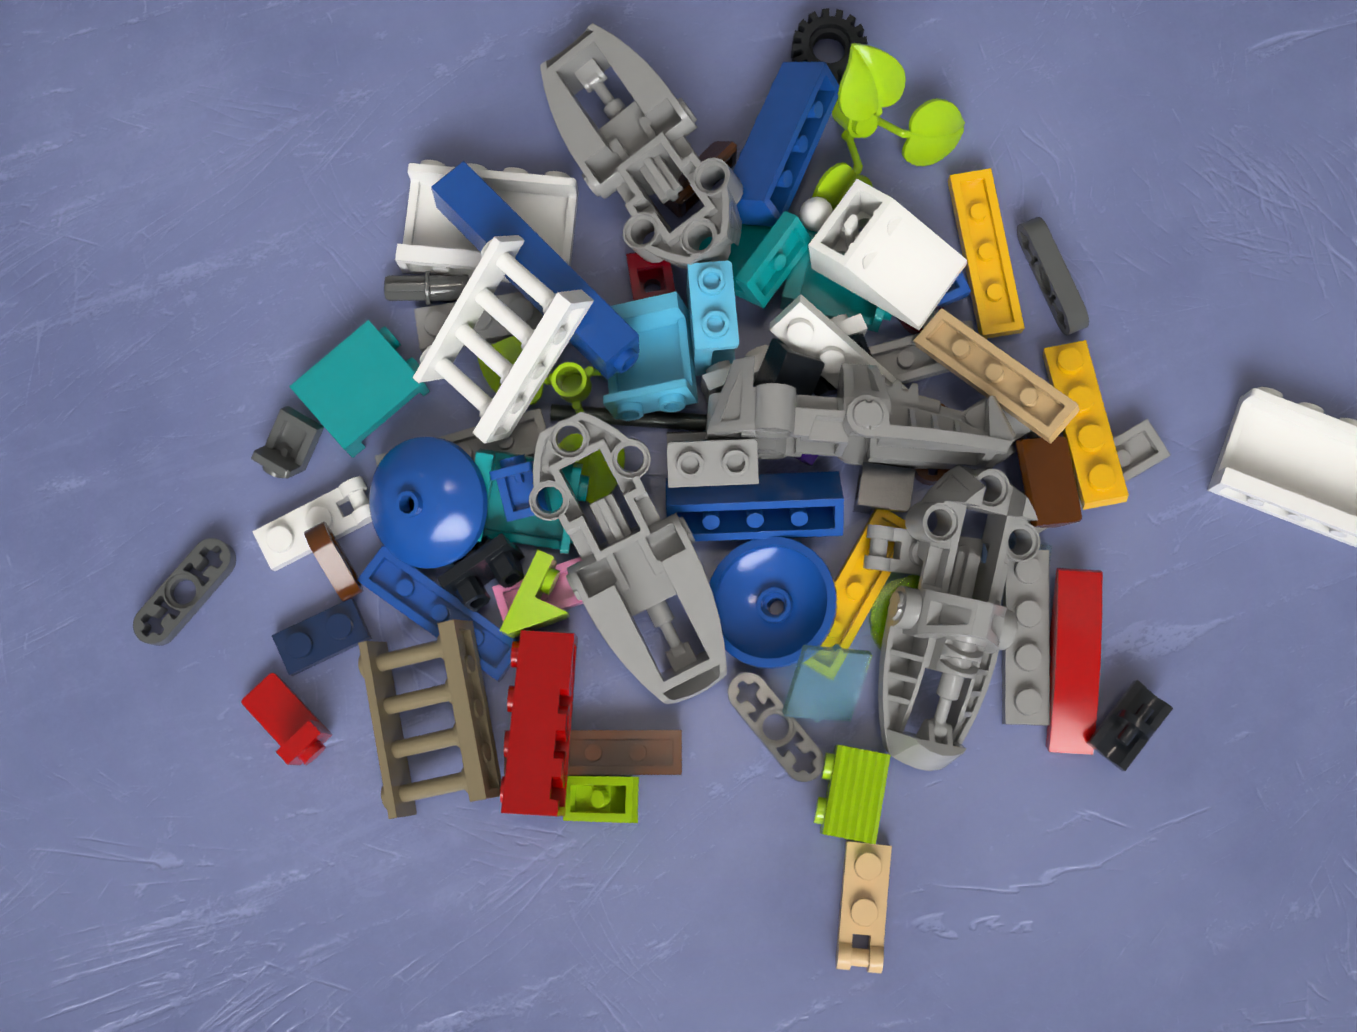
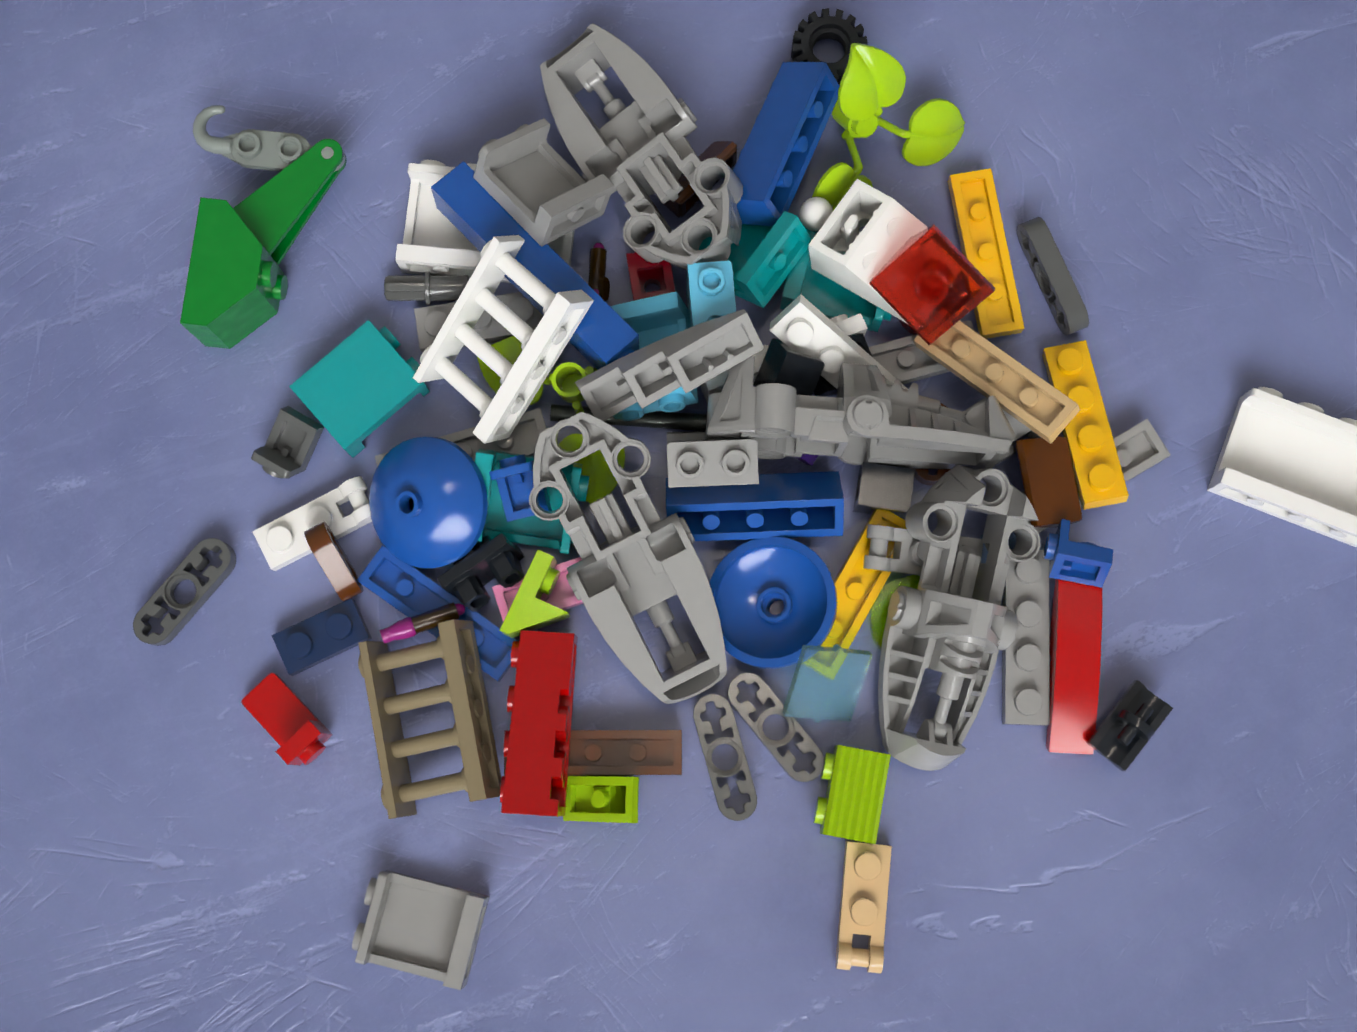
none -> green slope [180,105,347,349]
none -> light grey panel [352,870,490,990]
none -> piece [379,602,465,644]
none -> light grey panel [473,118,614,247]
none -> light grey slope [575,309,764,421]
none -> dark brown piece [588,242,610,301]
none -> dark grey beam [693,694,757,821]
none -> clear red slope [869,224,995,345]
none -> blue bracket [1043,519,1114,588]

